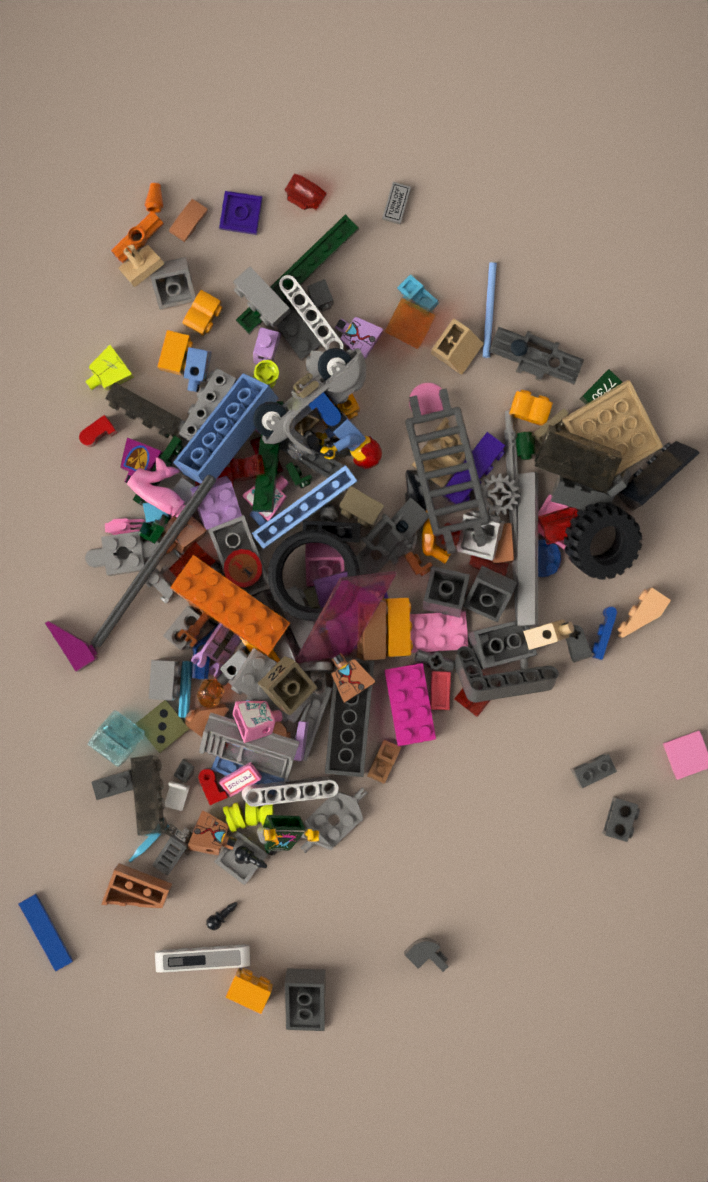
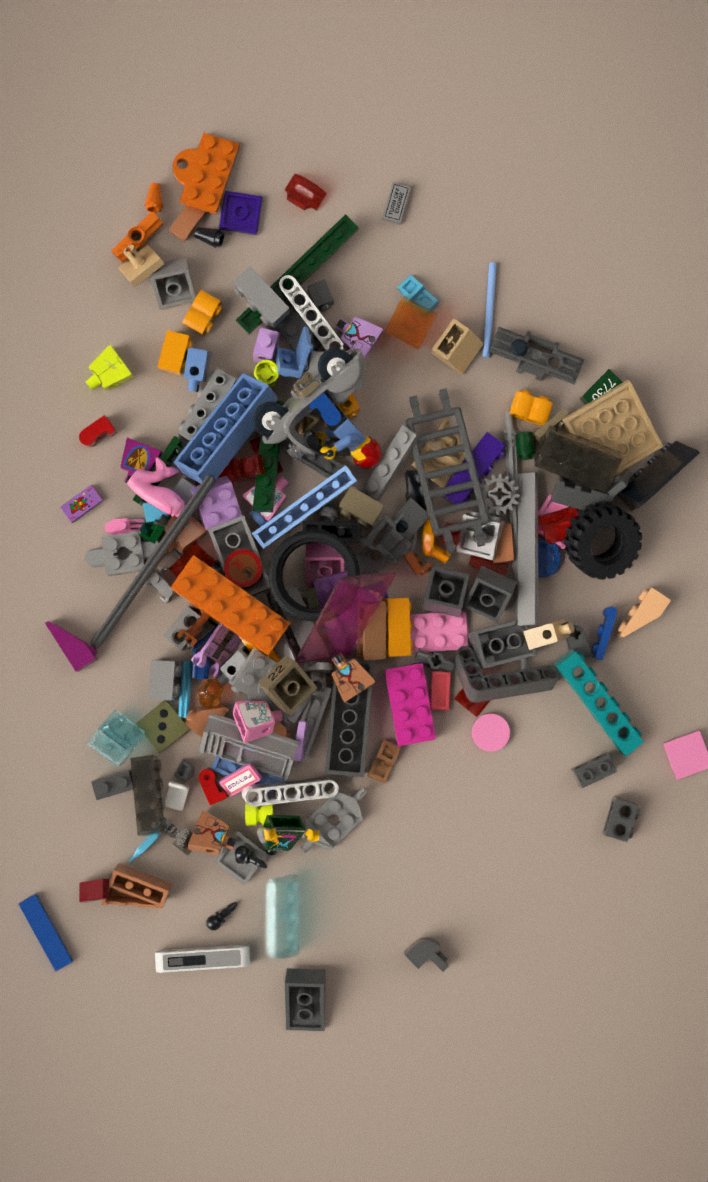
clear smoke brick [105,382,182,439] -> none
dark grey slope [153,834,188,875] -> none
neon yellow wheel [223,802,247,833] -> none
light orange brick [225,968,273,1014] -> none
dark green bracket [285,462,313,488] -> none
bright pink piece [409,383,443,415] -> none
none -> medium lavender tile [61,485,103,523]
none -> dark red tile [79,879,109,902]
none -> orange plate [173,132,240,214]
none -> black cone [195,227,225,248]
none -> clear light blue container [266,875,300,958]
none -> medium blue bracket [275,326,313,378]
none -> light grey plate [362,425,419,501]
none -> bright pink tile [471,713,510,752]
none -> teal brick [553,649,644,756]

